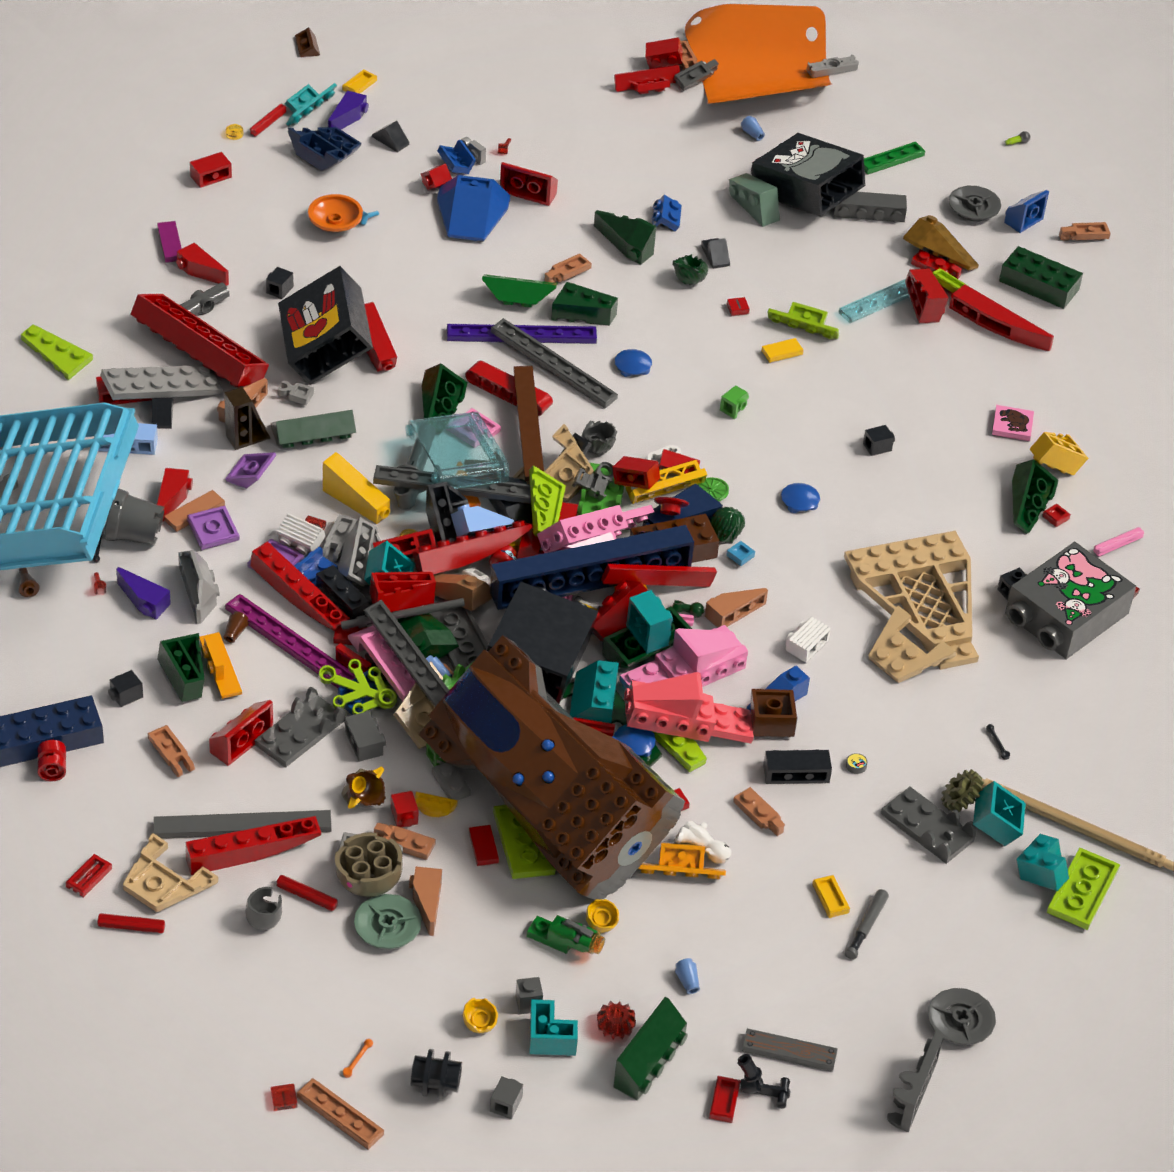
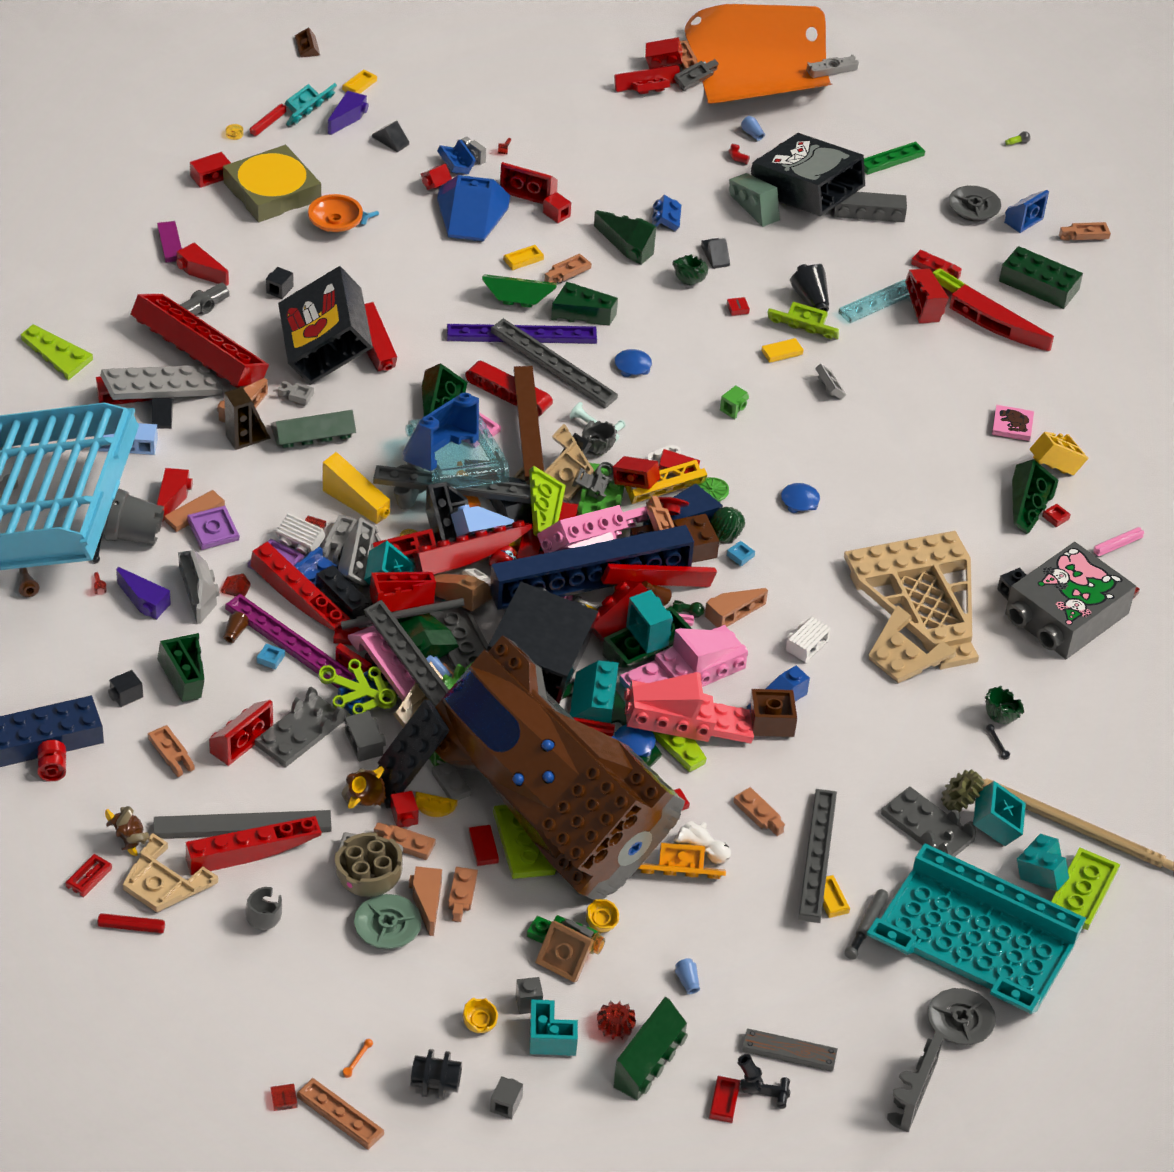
light orange bracket [199,632,242,699] -> none
medium lavender slope [225,452,277,489] -> none
red axle [276,875,338,911] -> none
dark blue wedge [288,127,362,171] -> none
black brick [763,749,832,784] -> none
tile [846,753,867,774] -> none
black brick [863,425,895,456] -> none
pearl gold wedge [903,215,979,270] -> none
none -> hair [105,806,150,856]
none -> clear red slope [221,573,251,597]
none -> tile [223,144,321,223]
none -> dark azure plate [257,643,285,670]
none -> black hinge [377,700,450,809]
none -> blue windscreen [403,393,479,471]
none -> nougat hinge [448,867,478,922]
none -> yellow tile [503,245,544,271]
none -> medium nougat tile [535,921,594,983]
none -> red brick [543,192,572,223]
none -> light aqua piece [570,402,626,442]
none -> reddish brown cone [642,581,672,606]
none -> nougat hinge [646,496,674,531]
none -> red arm [729,144,750,164]
none -> black cone [790,264,829,312]
none -> dark grey tile [798,789,837,923]
none -> light grey plate [815,363,846,399]
none -> teal slope [866,843,1086,1014]
none -> dark green hair [985,686,1025,724]

